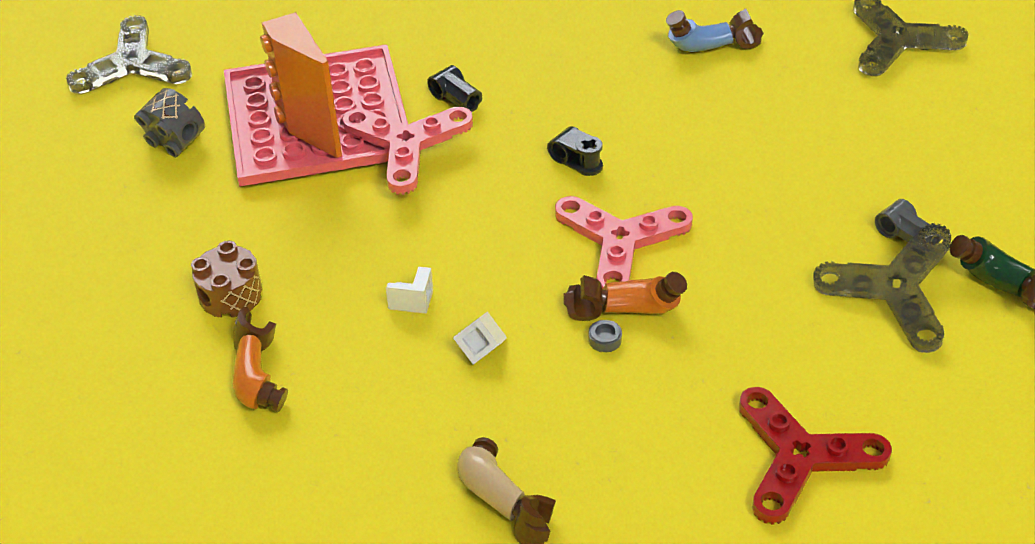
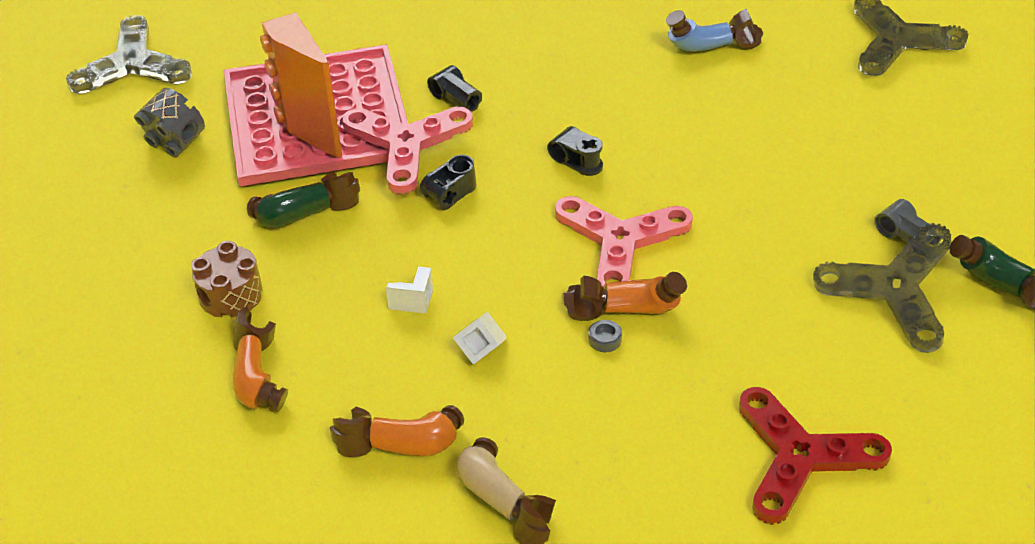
none -> dark green piece [247,172,360,228]
none -> orange piece [330,405,464,457]
none -> black piece [419,155,477,210]

